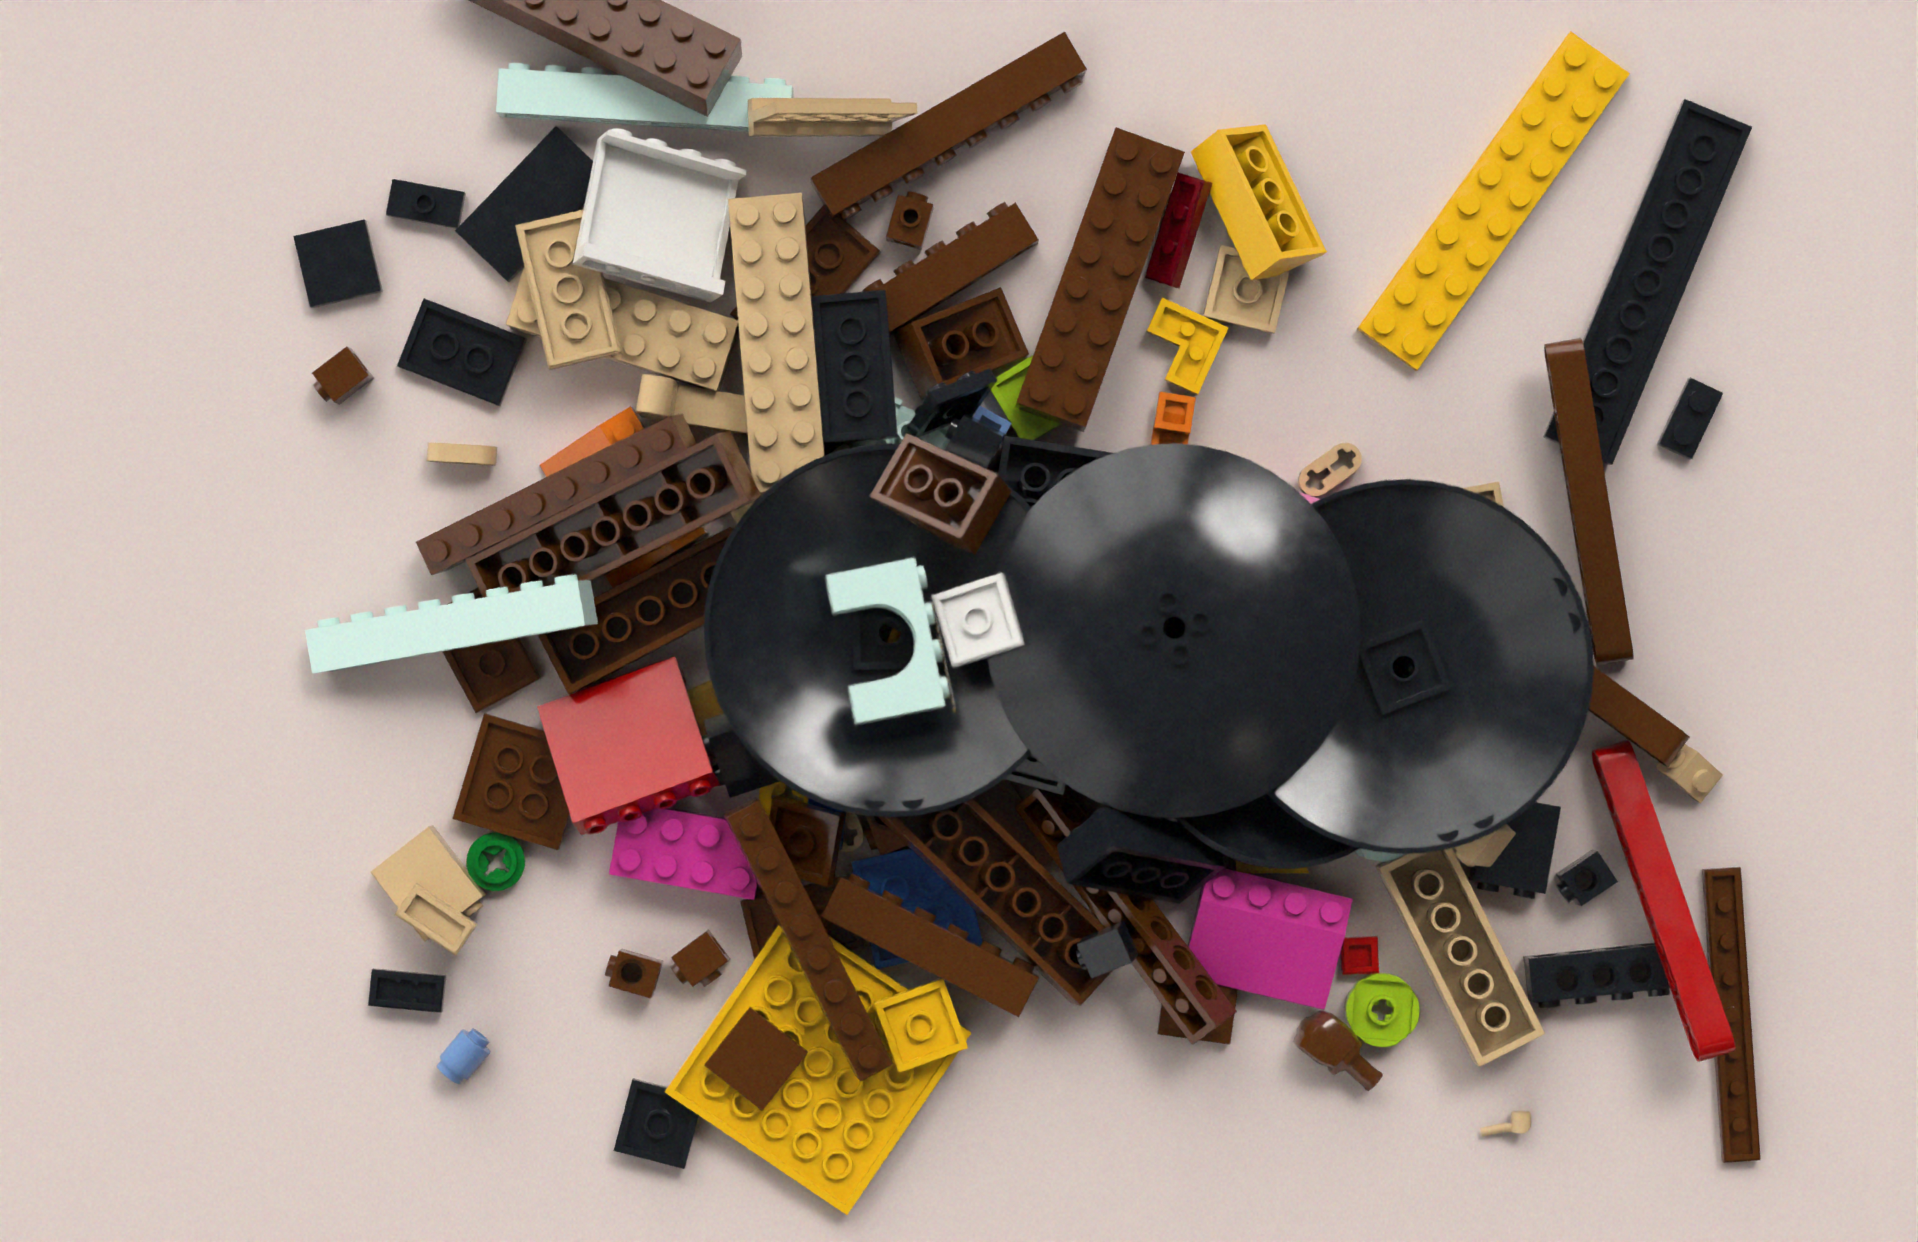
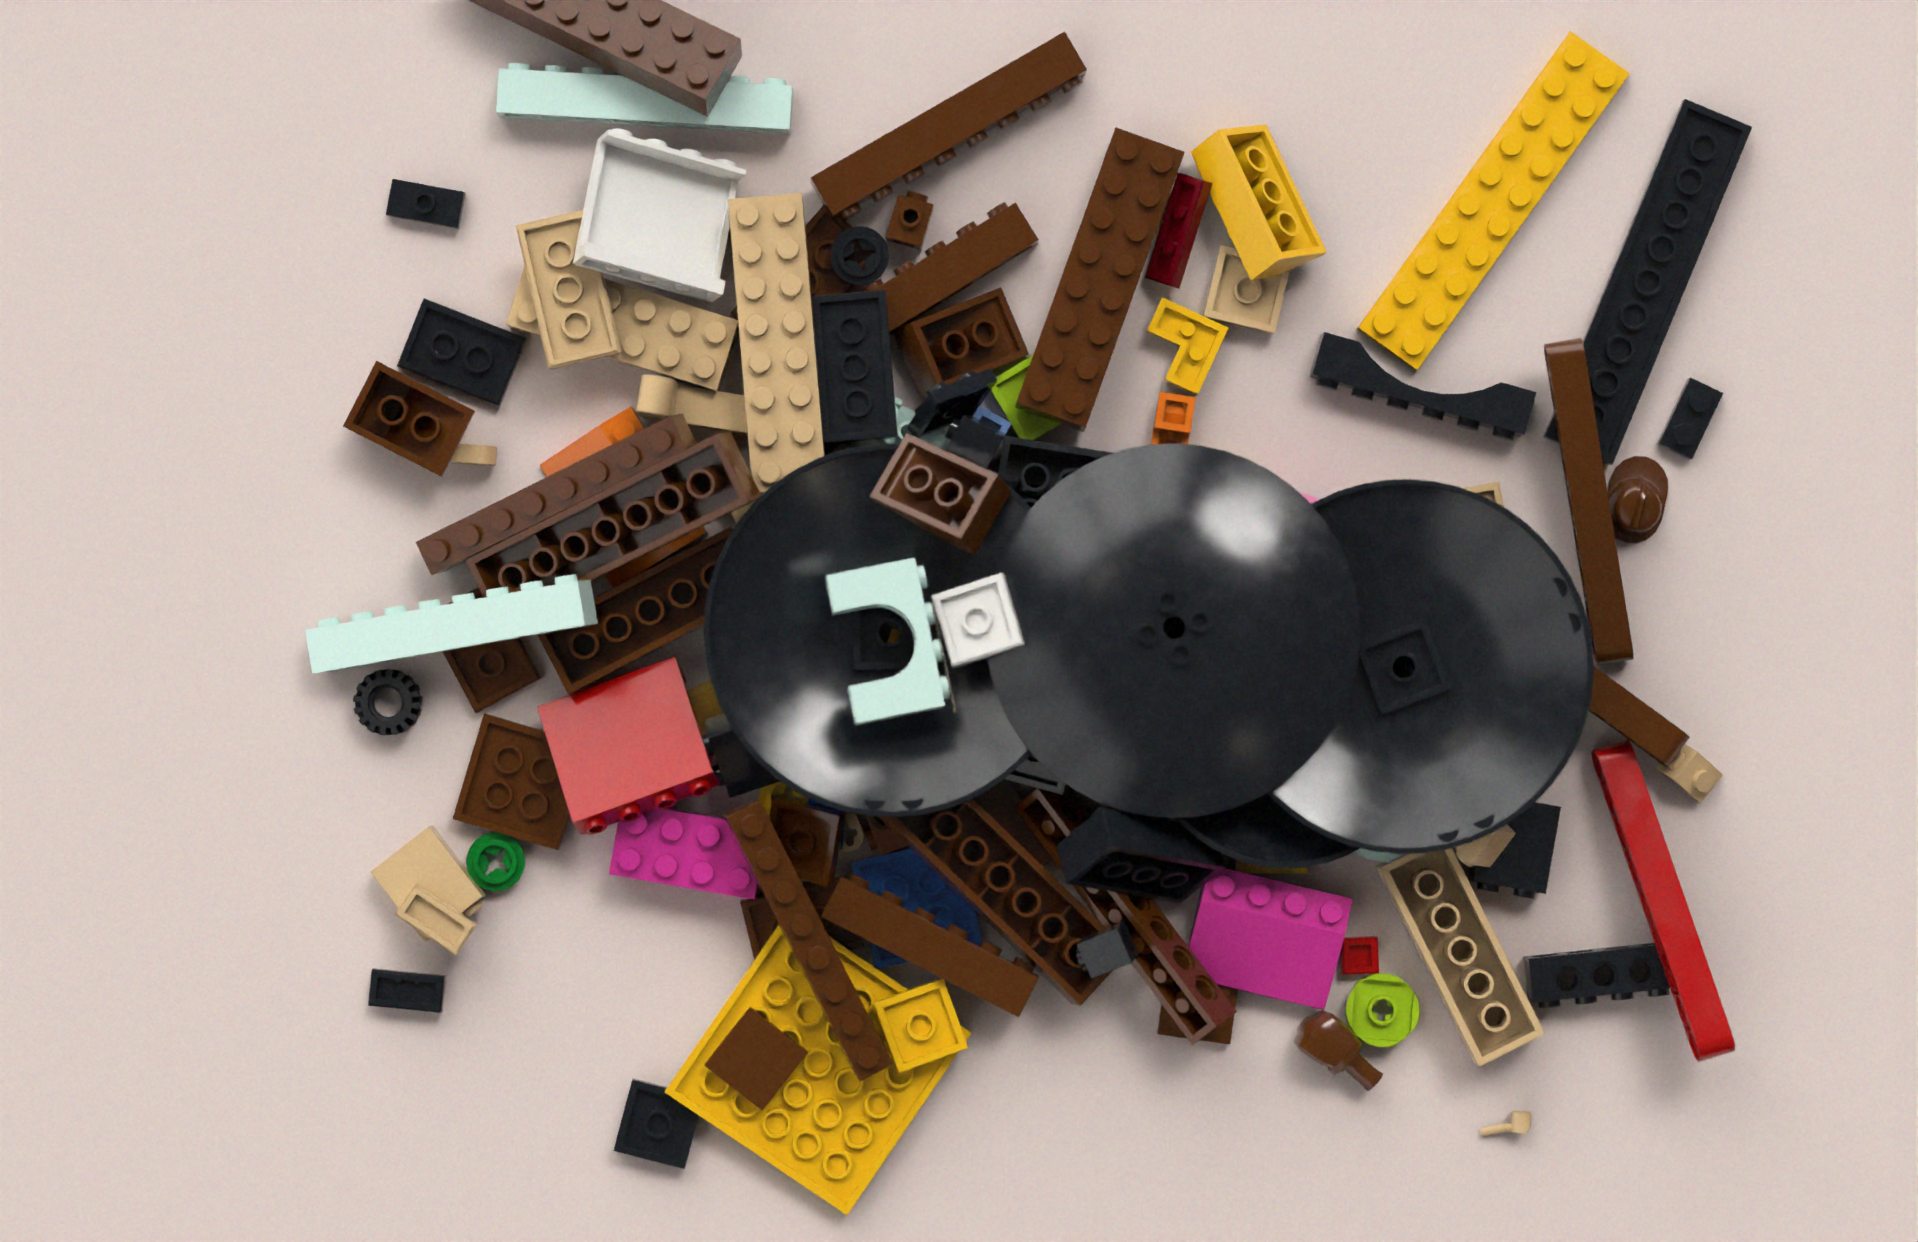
black tile [293,219,383,308] -> none
reddish brown brick [312,346,374,405] -> none
medium blue brick [437,1028,490,1084] -> none
black tile [455,126,593,282] -> none
reddish brown brick [605,949,664,999] -> none
reddish brown brick [671,929,730,987] -> none
tan fence [748,98,917,137] -> none
tan beam [1298,443,1362,497] -> none
black brick [1556,850,1618,906] -> none
reddish brown tile [1702,867,1761,1163] -> none
none -> reddish brown slope [343,361,476,477]
none -> black tyre [353,669,423,735]
none -> black gear [830,226,889,285]
none -> black arch [1309,332,1537,441]
none -> reddish brown piece [1608,456,1668,543]

